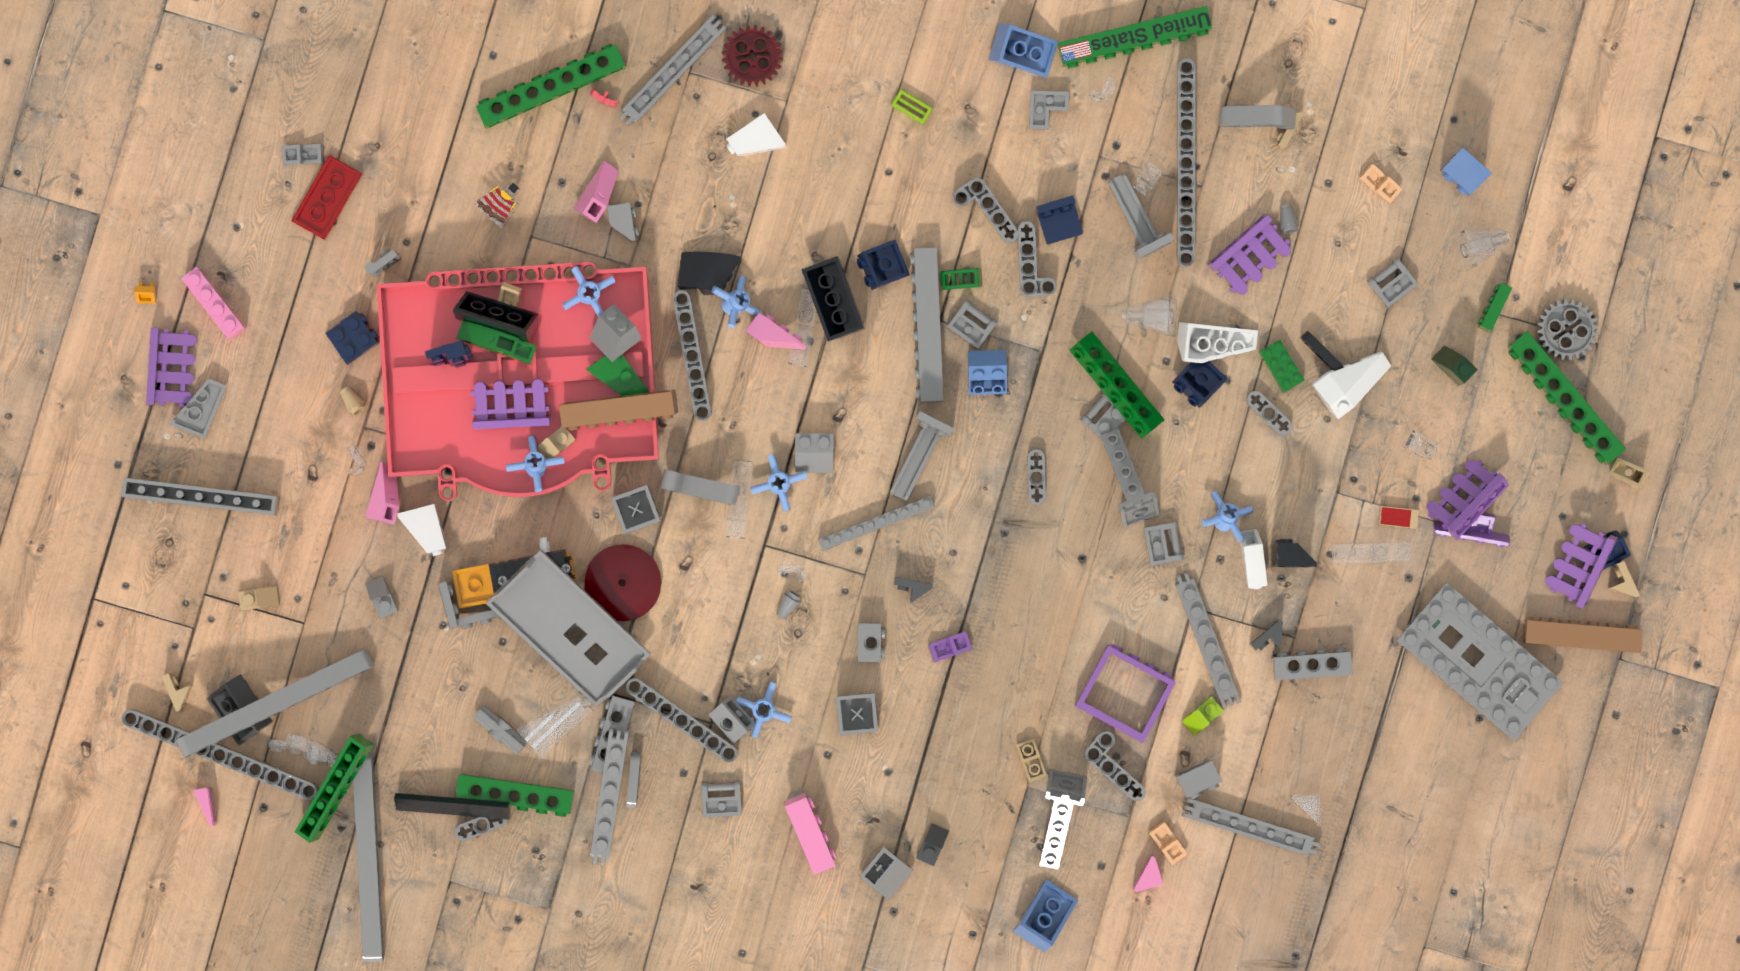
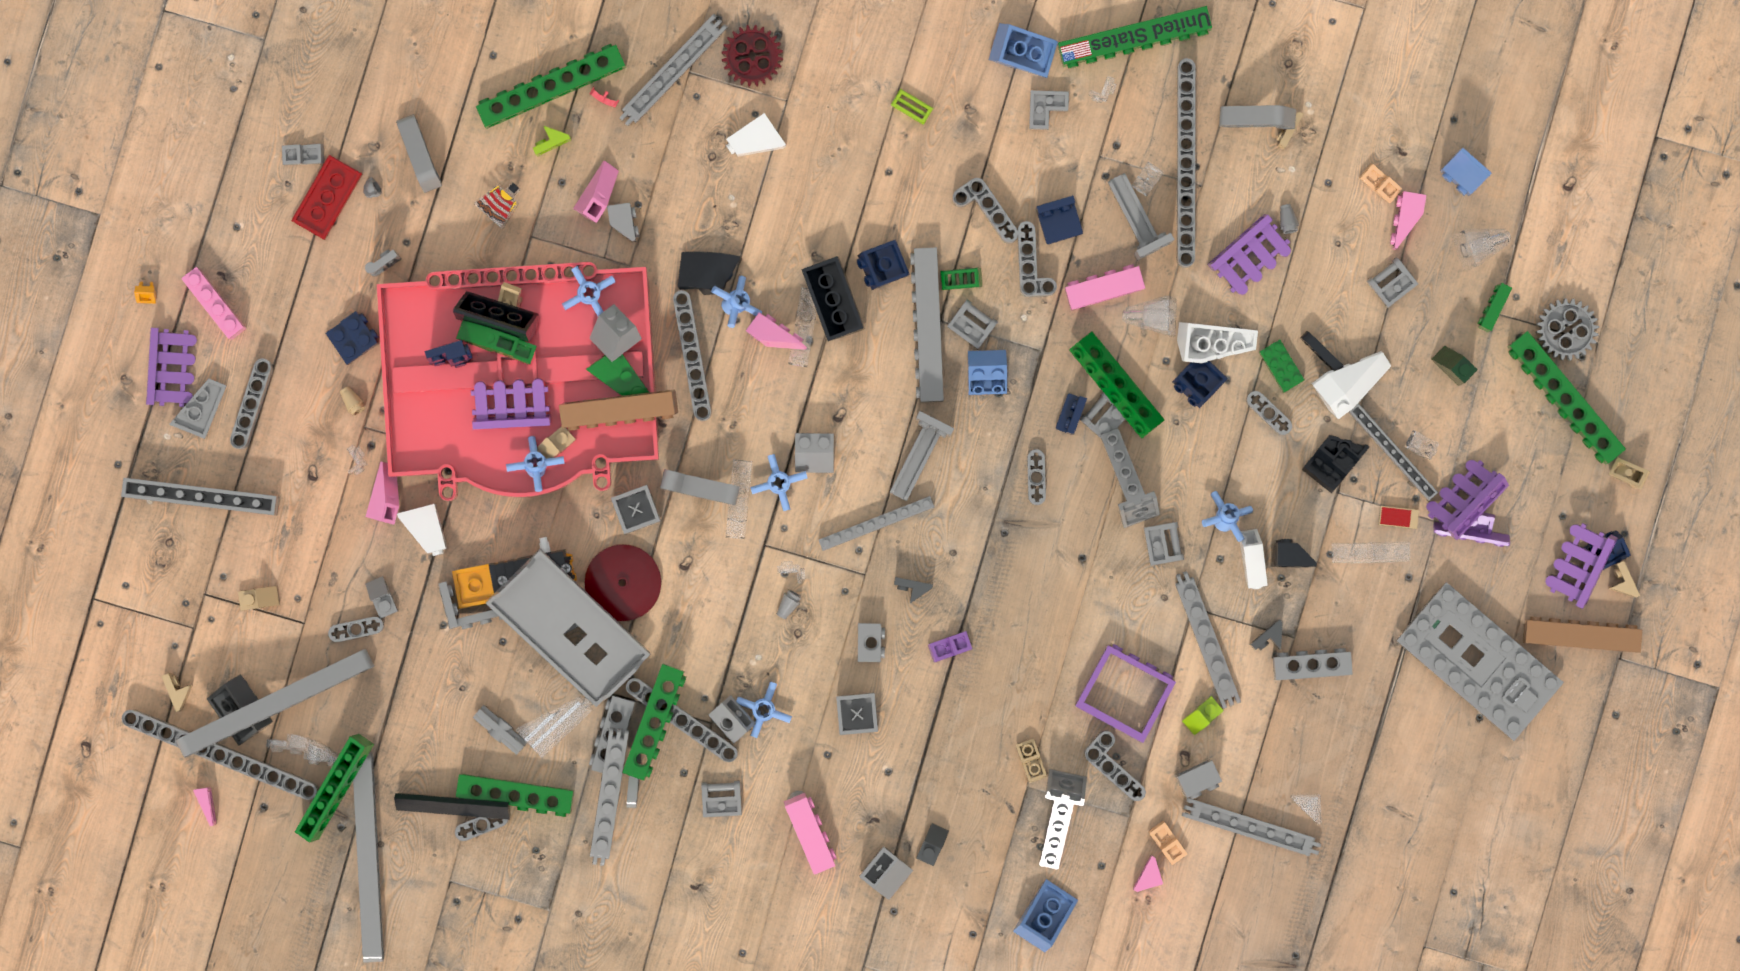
none -> light grey beam [230,358,274,449]
none -> light grey beam [328,617,384,642]
none -> light grey piece [363,177,382,198]
none -> light grey beam [396,114,442,193]
none -> lime slope [533,126,571,157]
none -> green brick [622,663,687,781]
none -> dark blue bracket [1056,393,1087,435]
none -> bright pink brick [1065,264,1145,311]
none -> black slope [1302,435,1369,494]
none -> light grey piece [1349,404,1438,501]
none -> bright pink slope [1390,191,1426,250]

